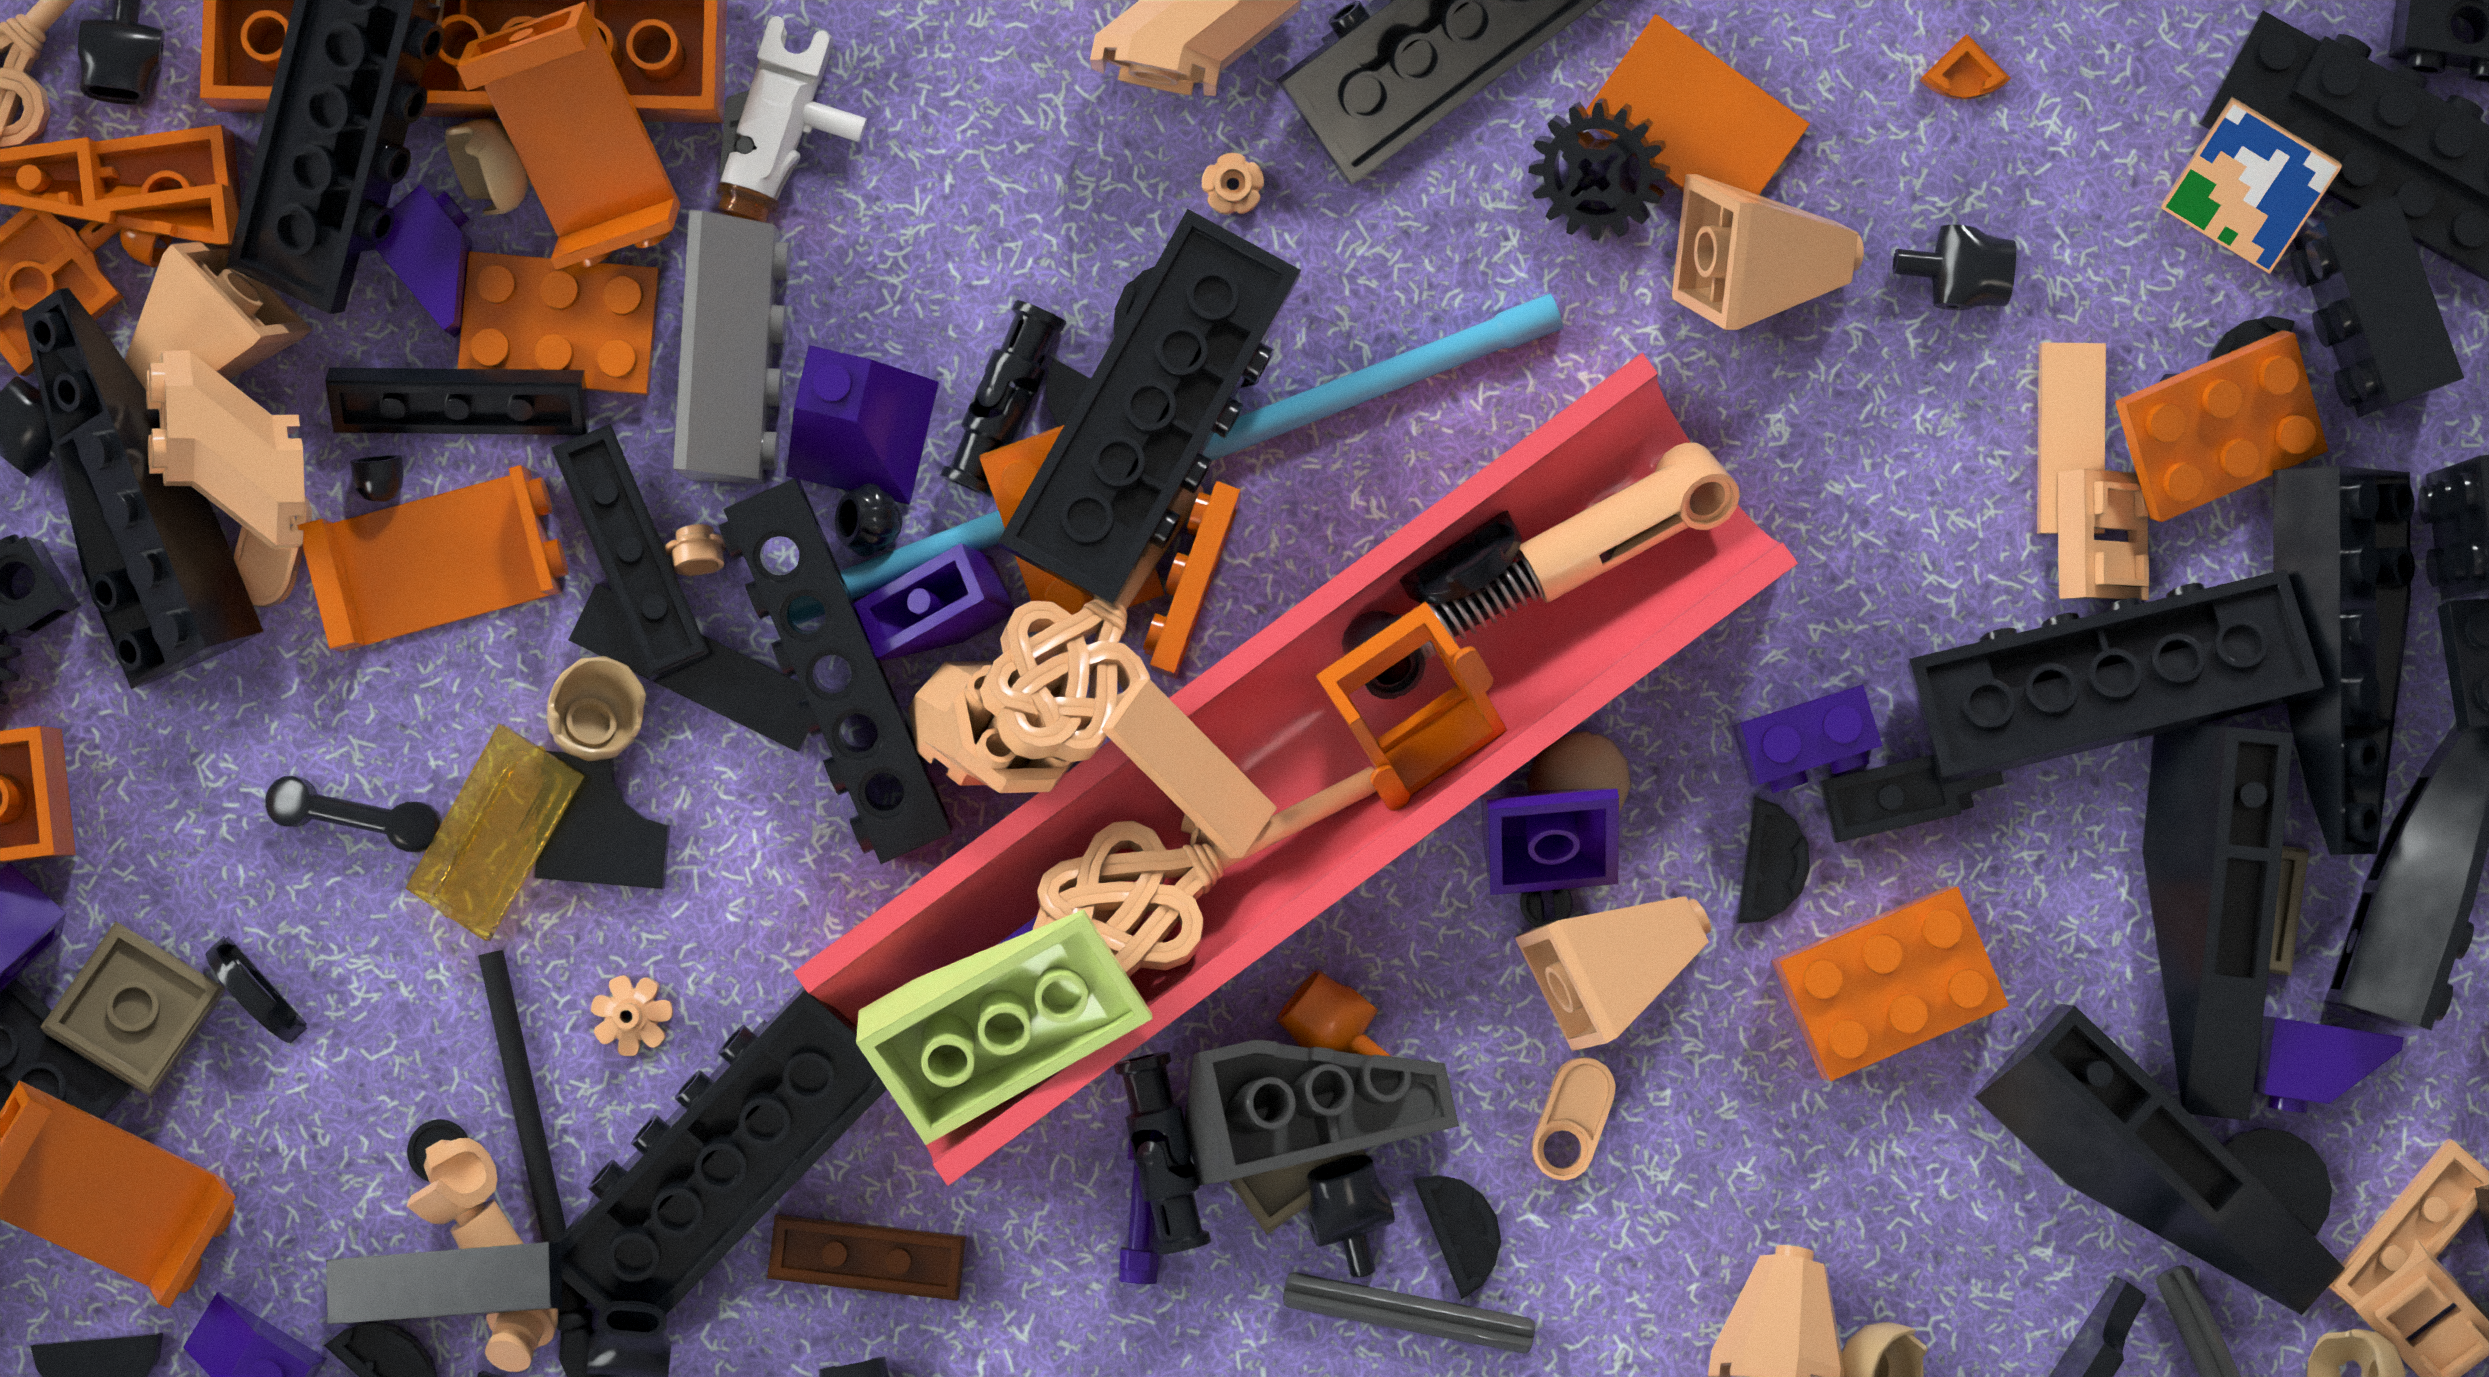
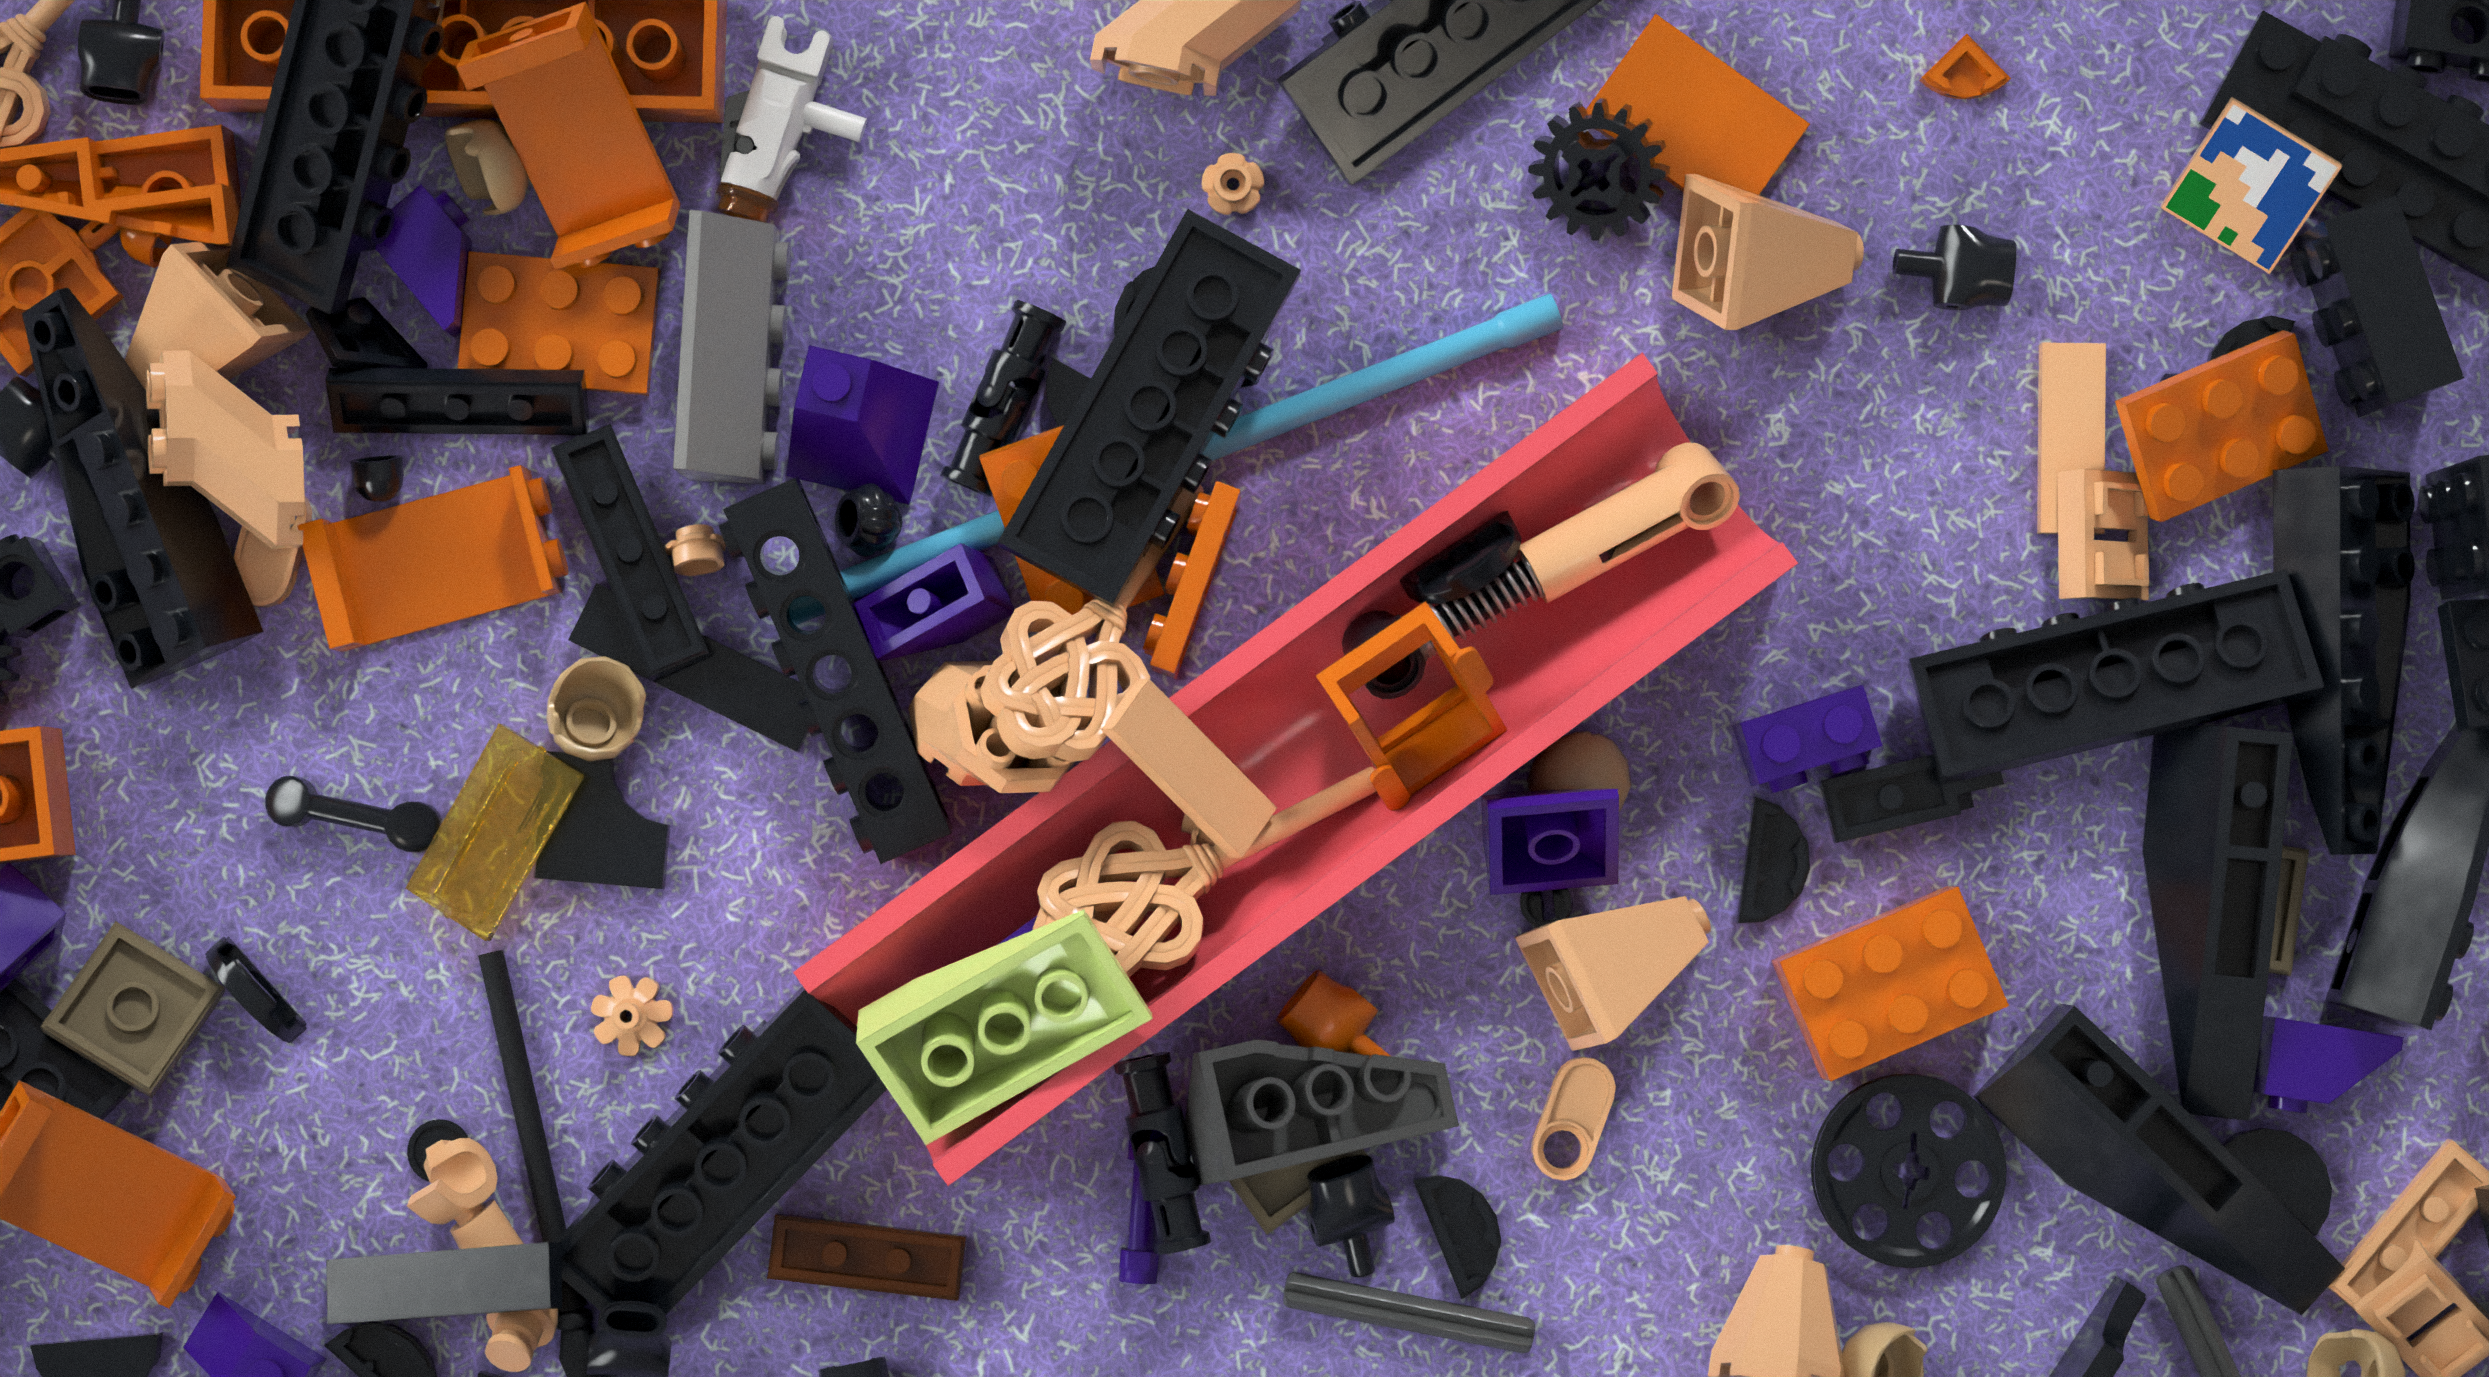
none -> black piece [305,297,428,369]
none -> black wedge [1811,1074,2007,1268]

